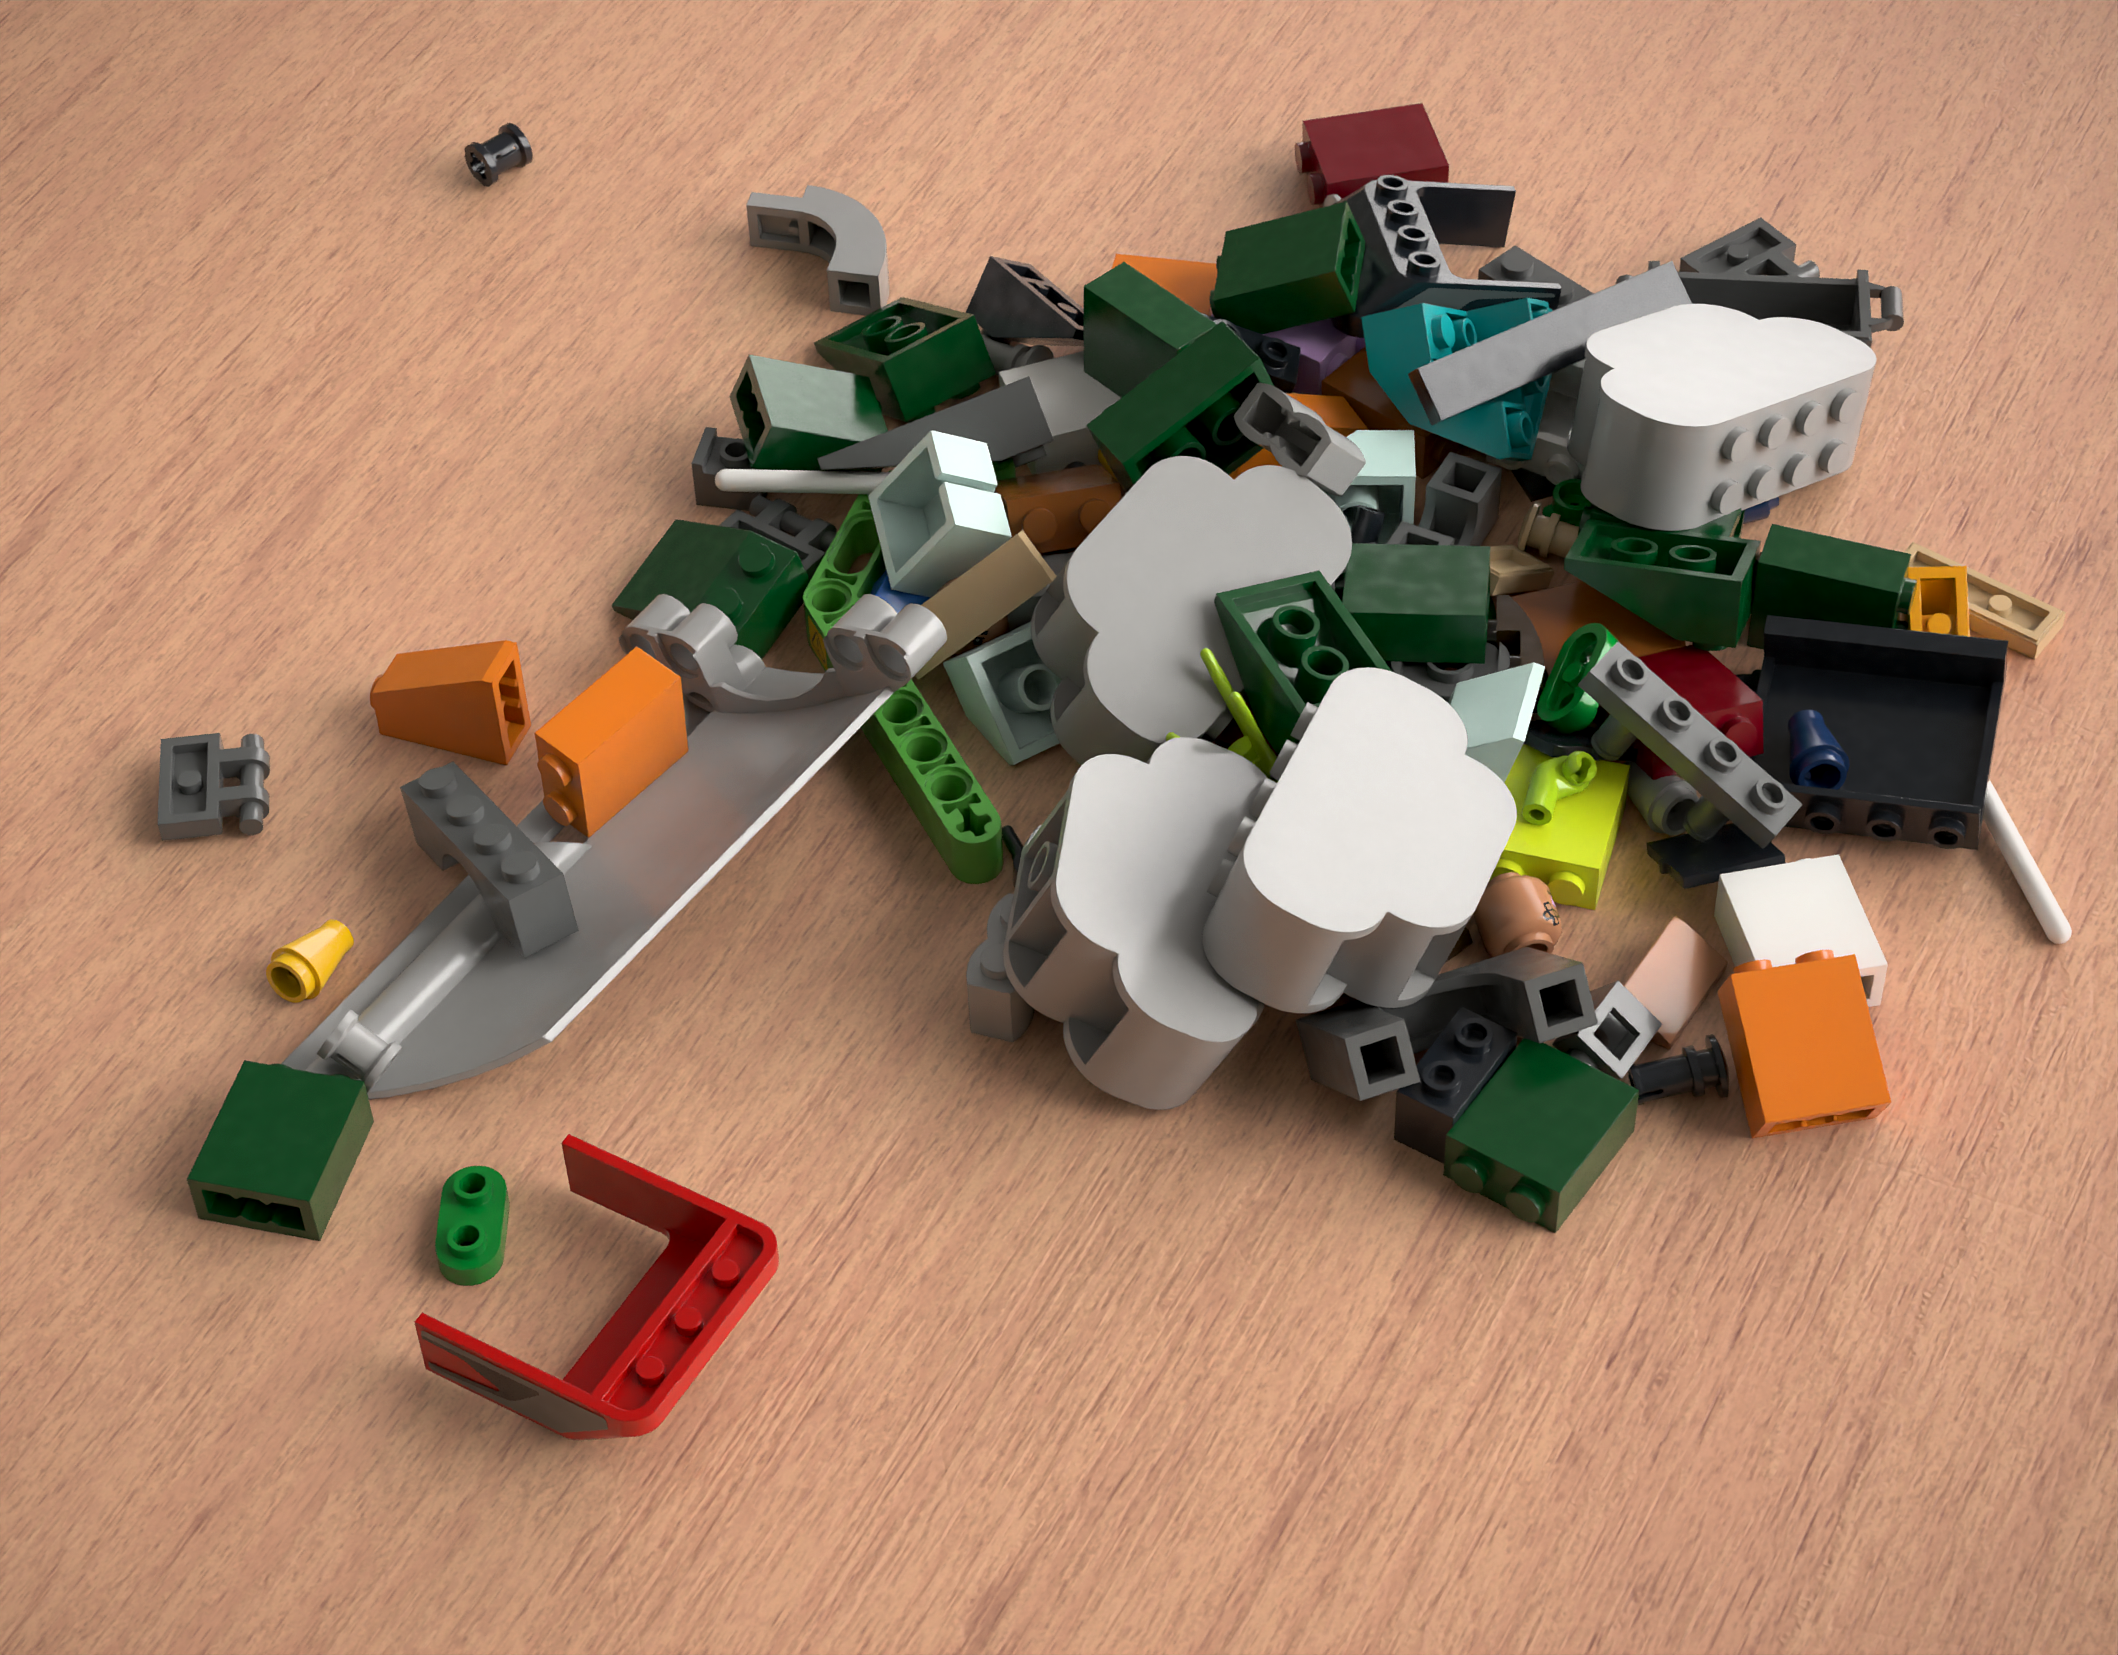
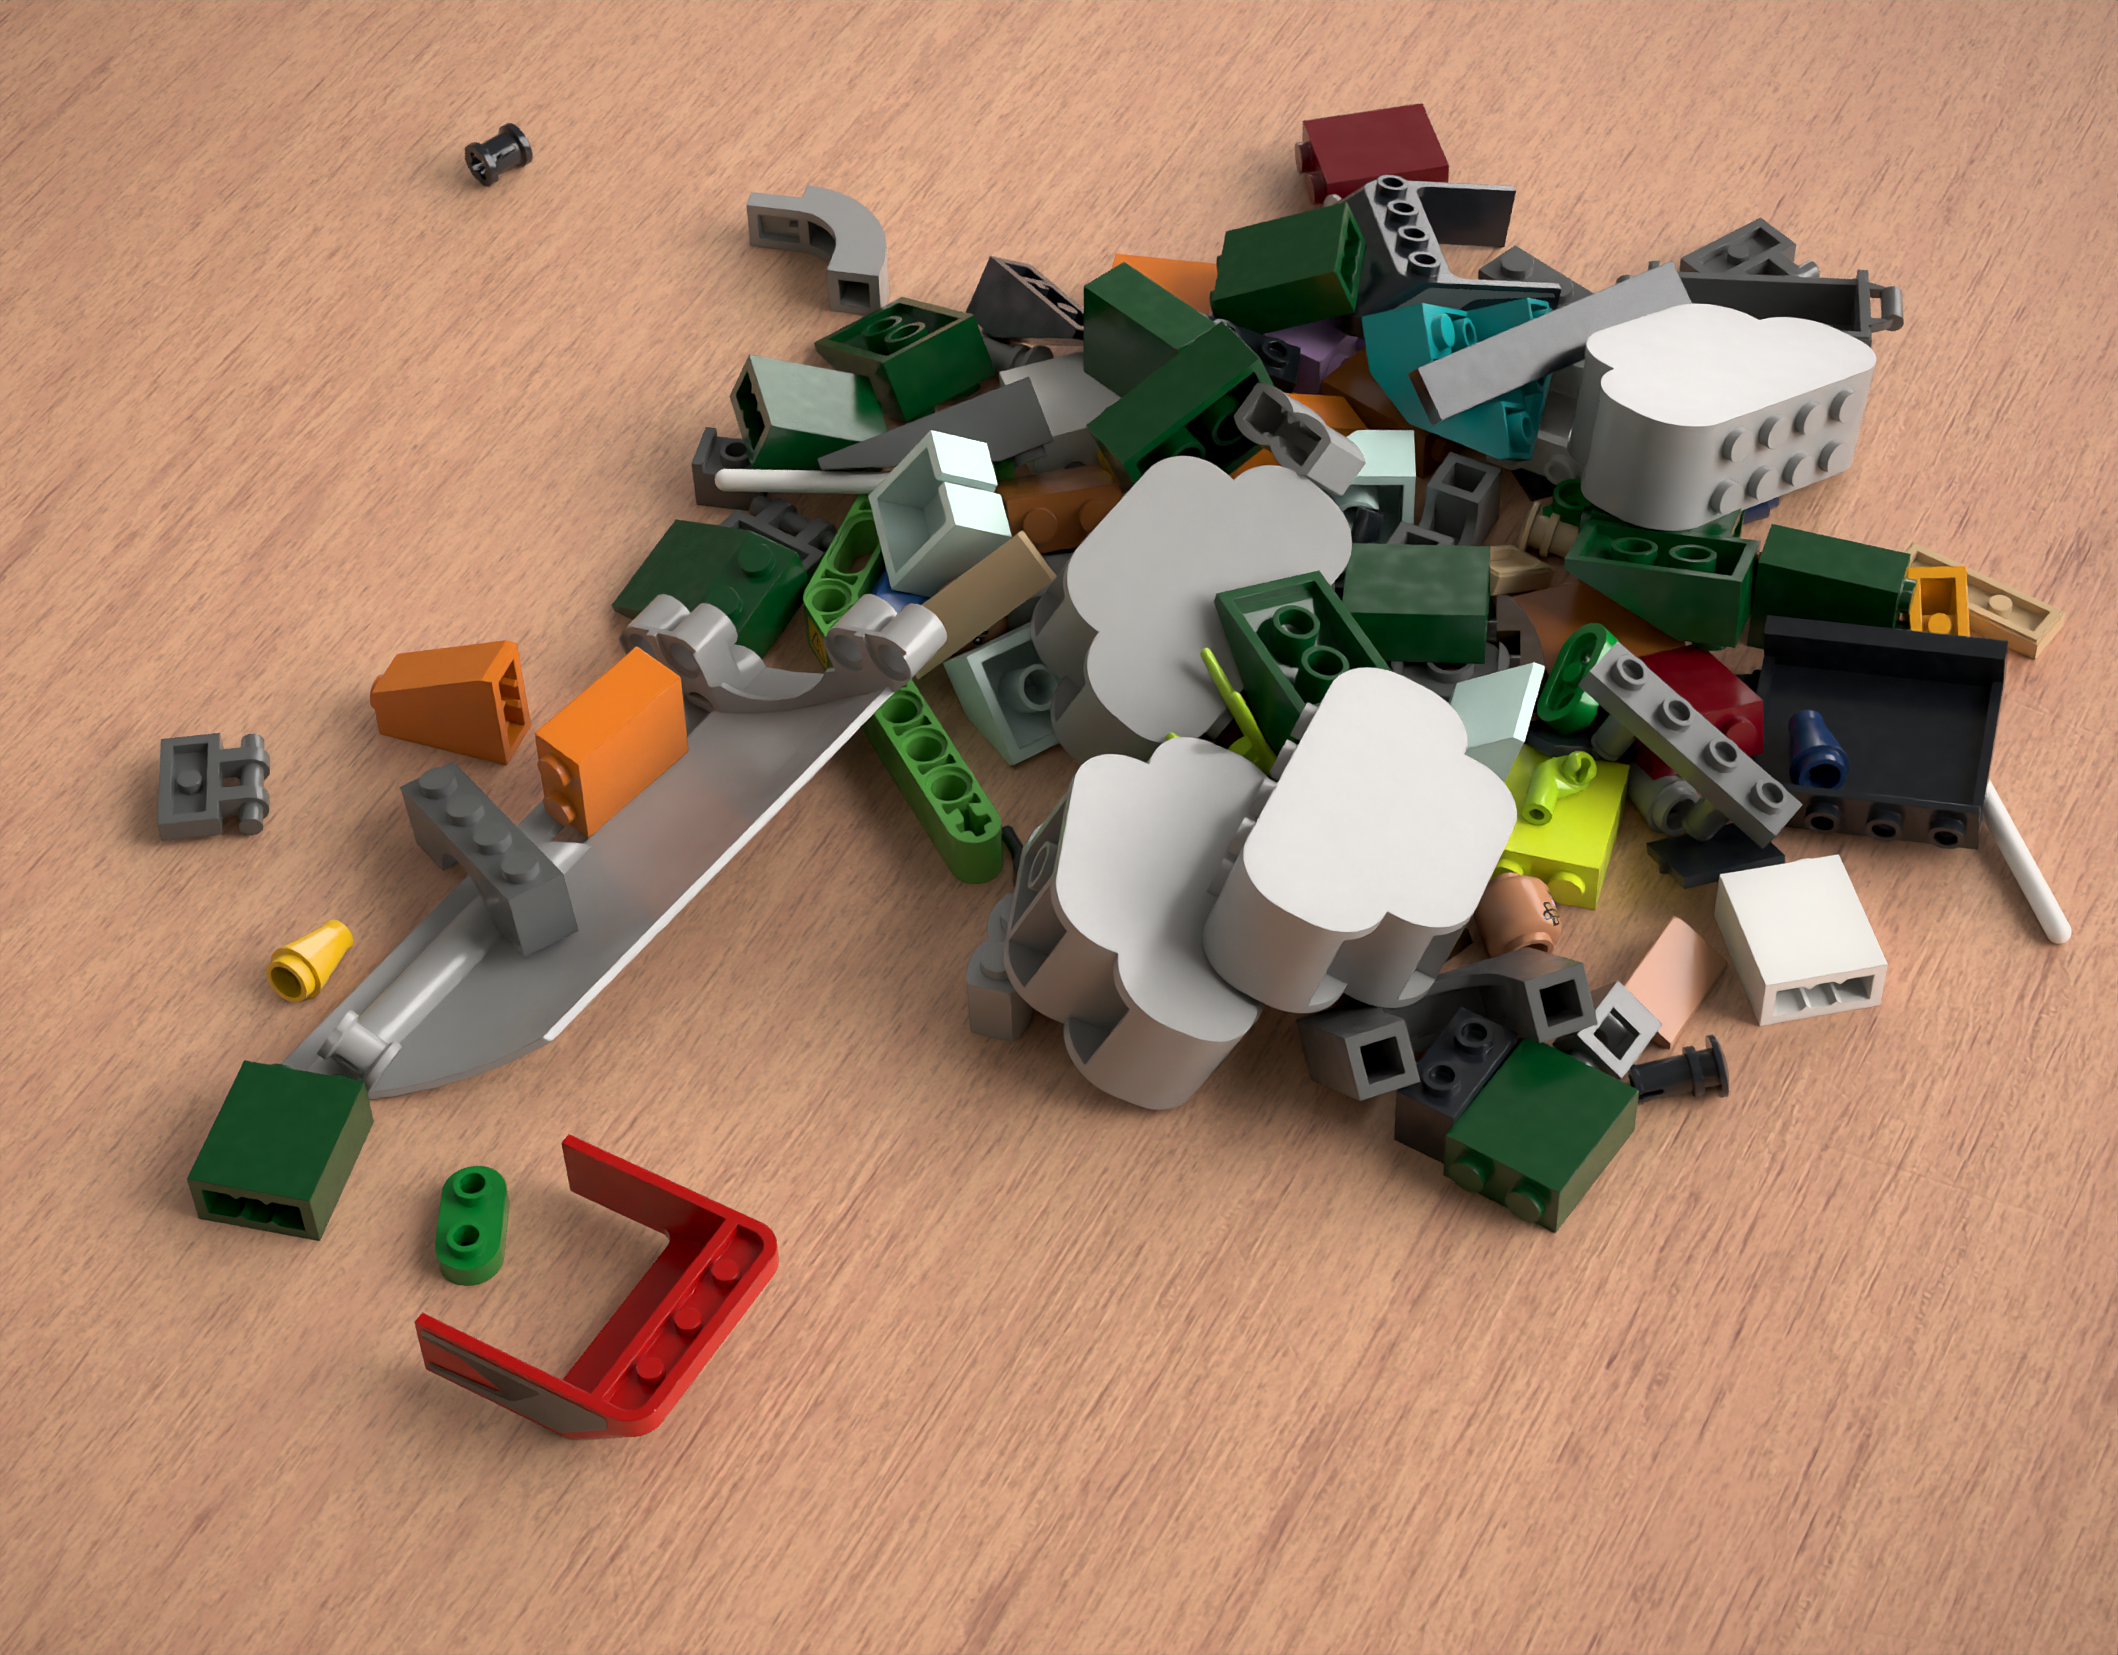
orange brick [1717,950,1892,1139] -> none

